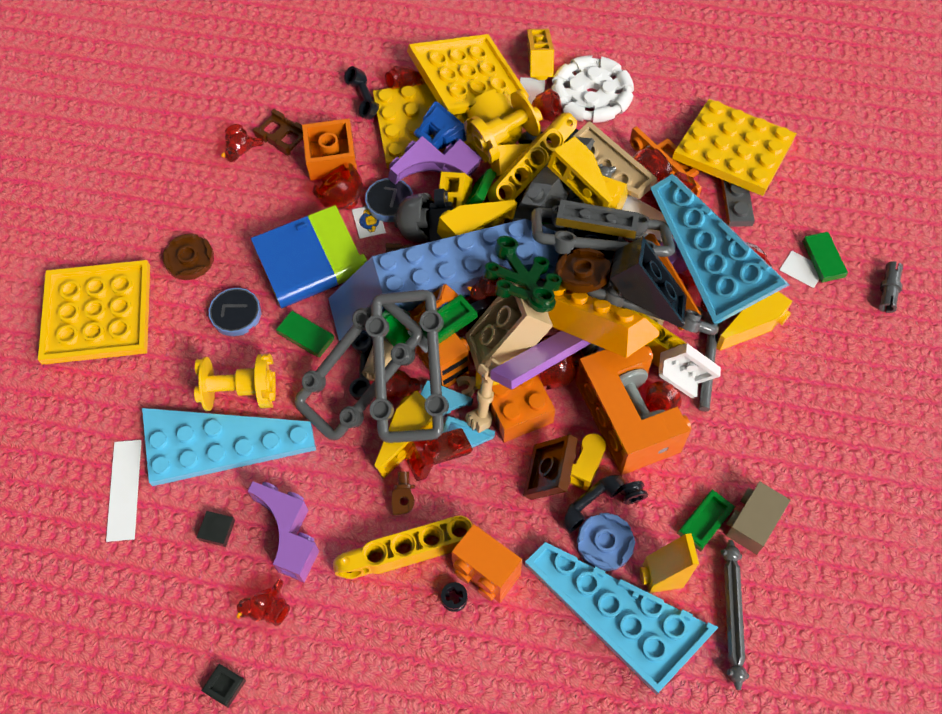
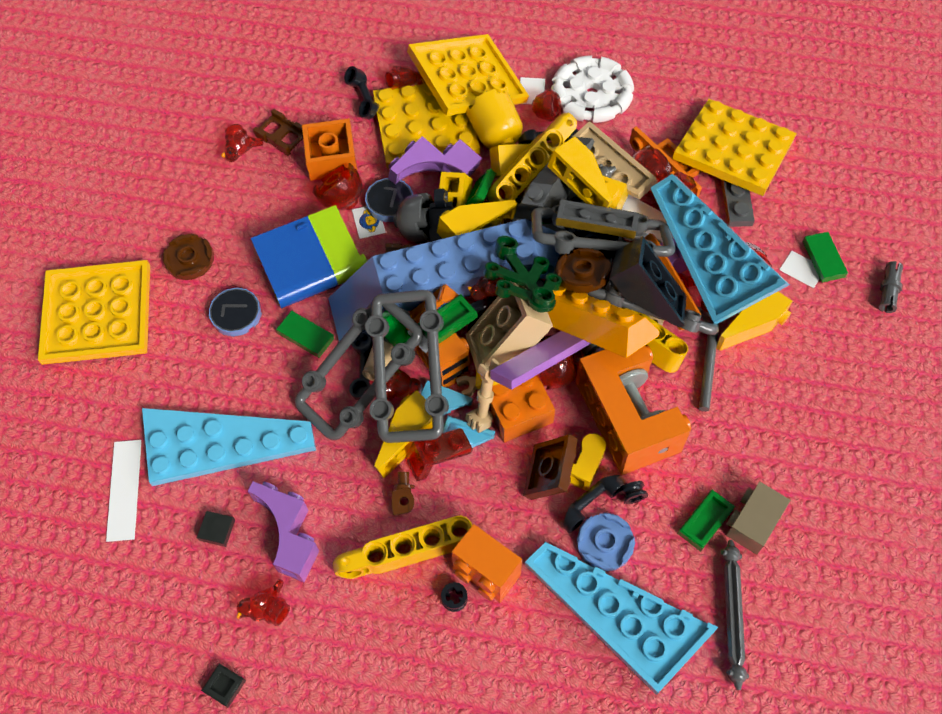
yellow piece [194,354,276,411] -> none
blue piece [414,101,467,149] -> none
yellow piece [464,89,542,164] -> none
yellow slope [527,29,554,80] -> none
yellow slope [640,533,699,593] -> none
clear red cone [645,381,682,412] -> none
white bracket [659,343,721,398] -> none

